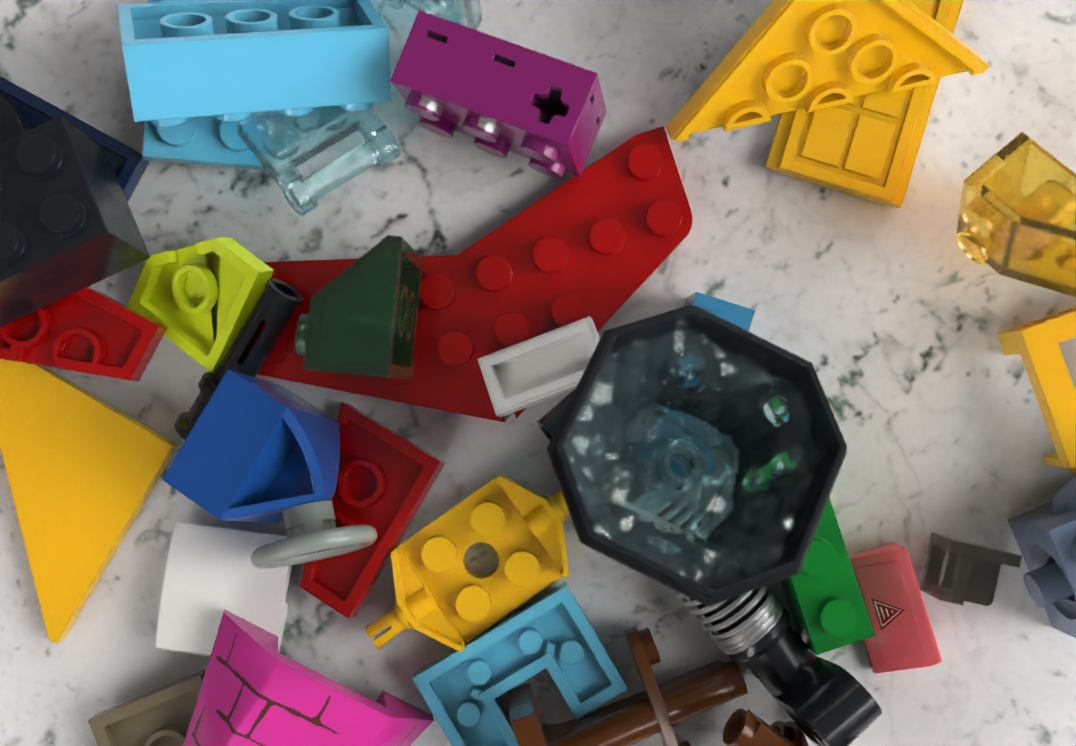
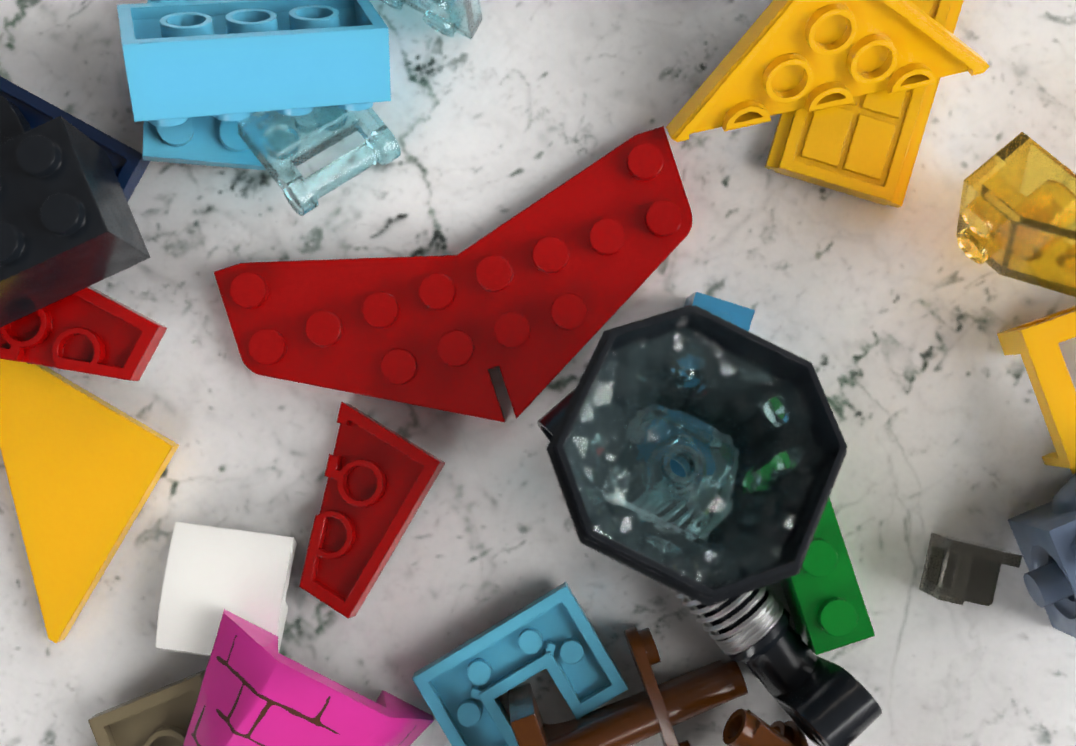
neon yellow plate [127,237,274,373] -> none
blue piece [162,369,377,569] -> none
black pin [174,278,304,440] -> none
clear green slope [295,235,423,380] -> none
yellow plate [365,474,583,652] -> none
magenta piece [390,10,607,178] -> none
white tile [477,316,600,417] -> none
coral slope [849,542,942,674] -> none

